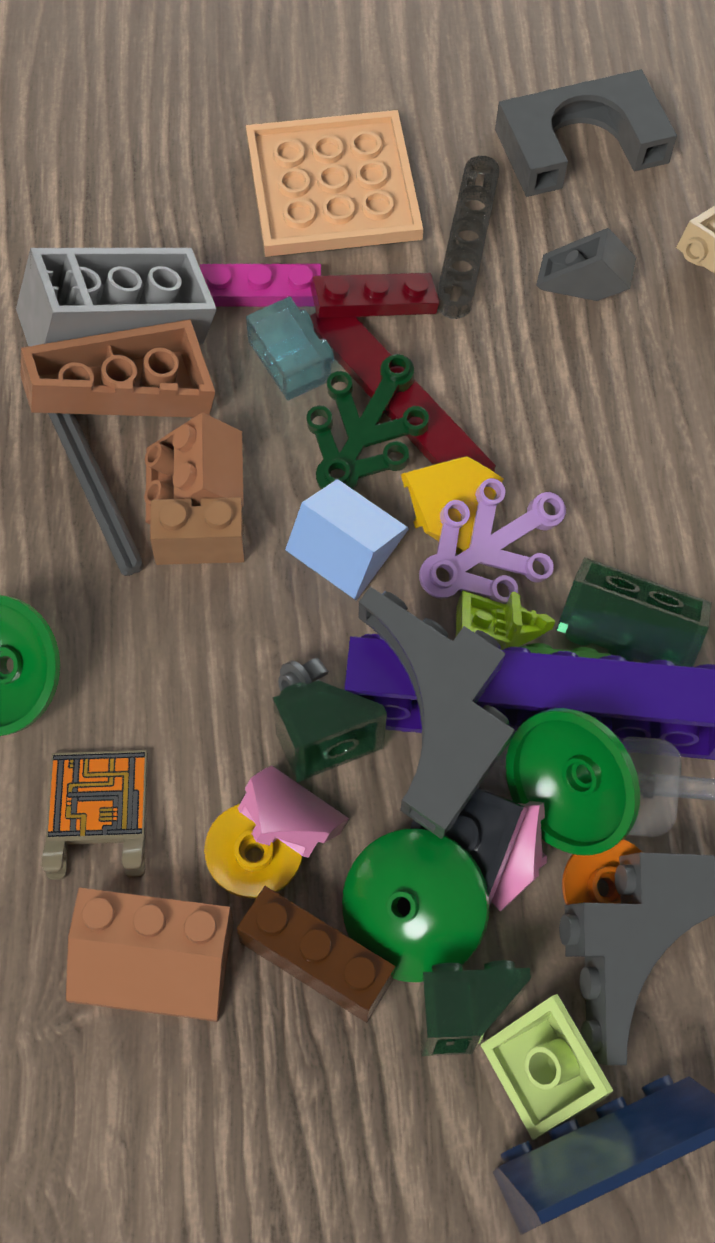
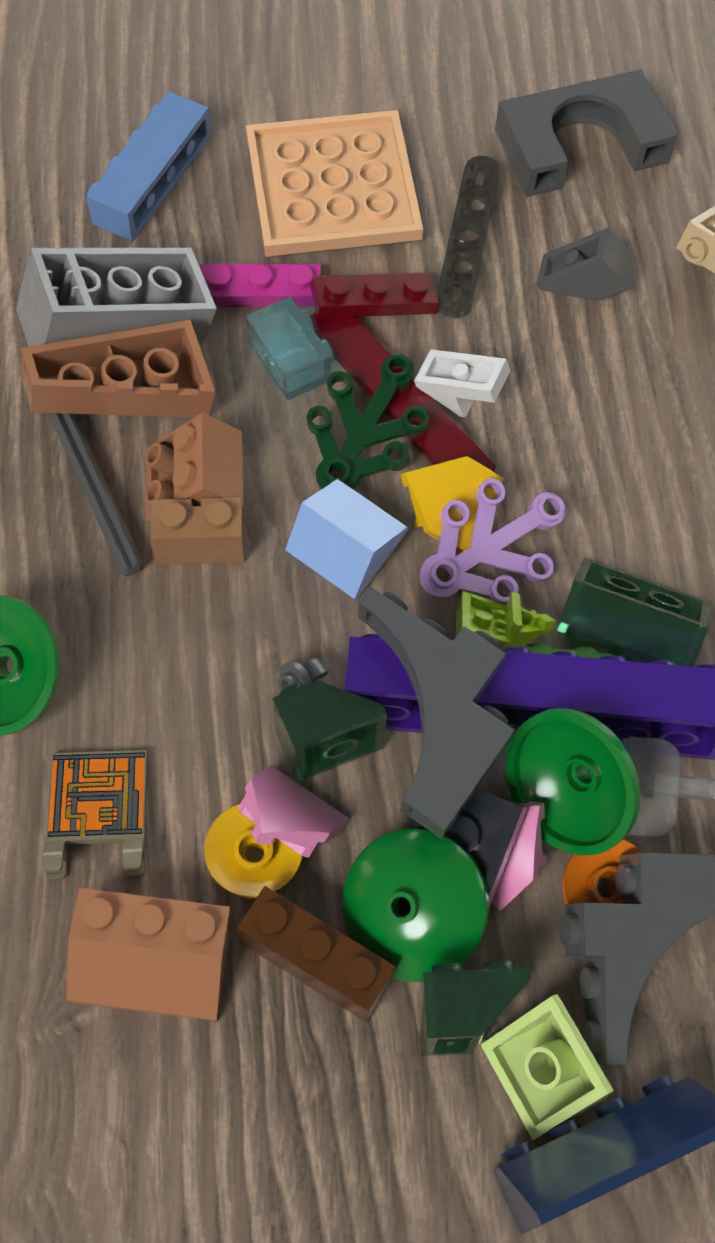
none -> medium blue brick [86,91,211,242]
none -> white slope [414,349,511,418]

